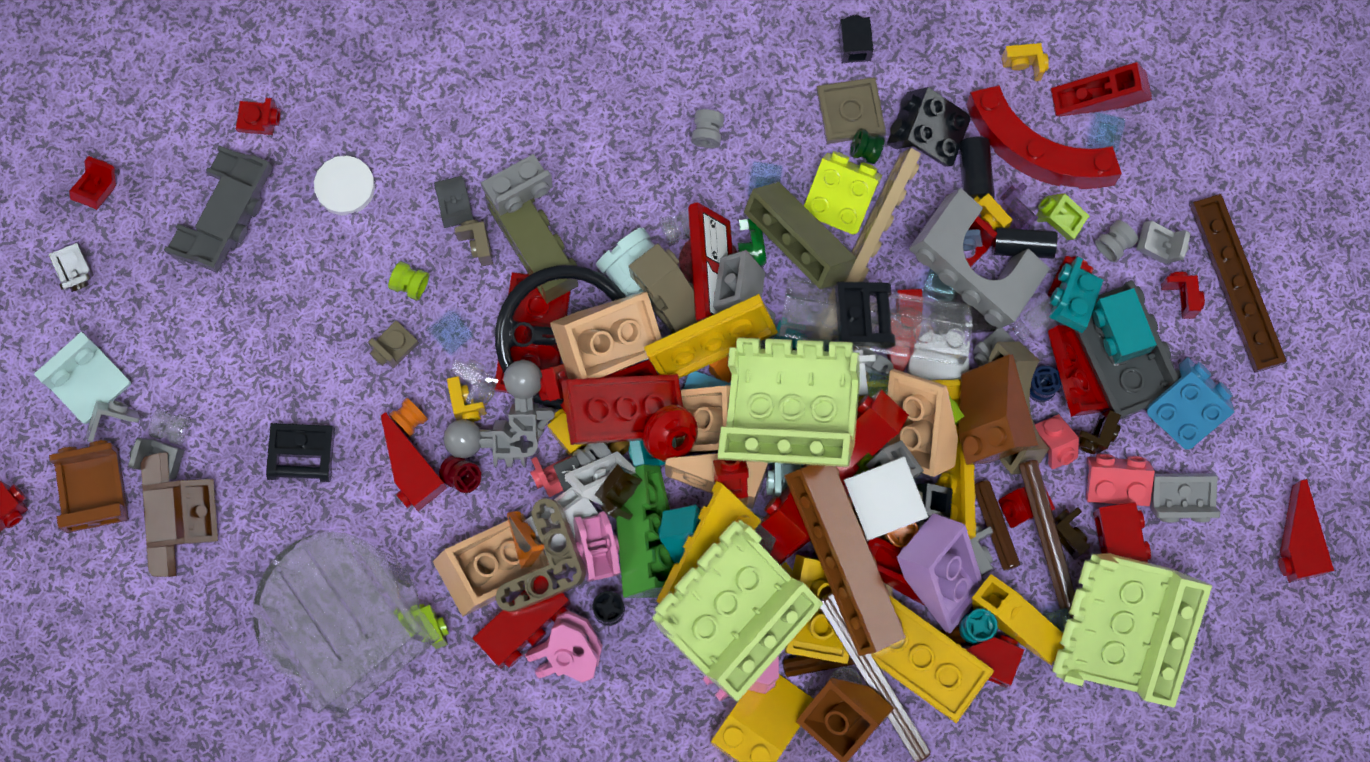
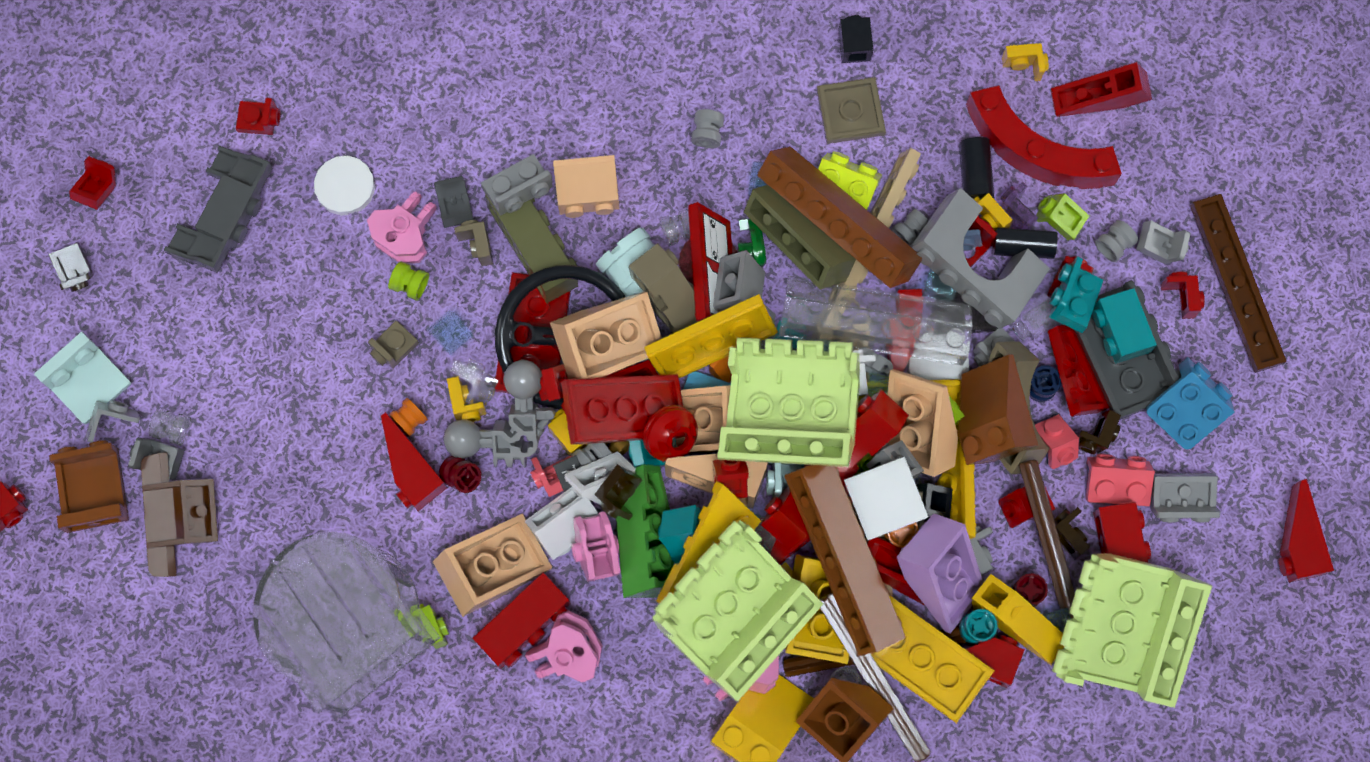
black plate [266,423,335,482] -> none
dark tan beam [496,498,586,612] -> none
orange tile [507,511,544,569] -> none
black wheel [592,591,625,626] -> none
black plate [835,282,896,349] -> none
dark green wheel [850,128,884,164] -> none
black bracket [887,87,970,167] -> none
reddish brown axle [974,480,1020,571] -> none
clear light blue slope [1087,113,1126,154] -> none
none -> bright pink hinge [367,191,437,263]
none -> light nougat slope [553,155,620,218]
none -> dark orange brick [757,146,922,288]
none -> light grey wheel [891,209,929,246]
none -> dark red wheel [1012,573,1048,607]

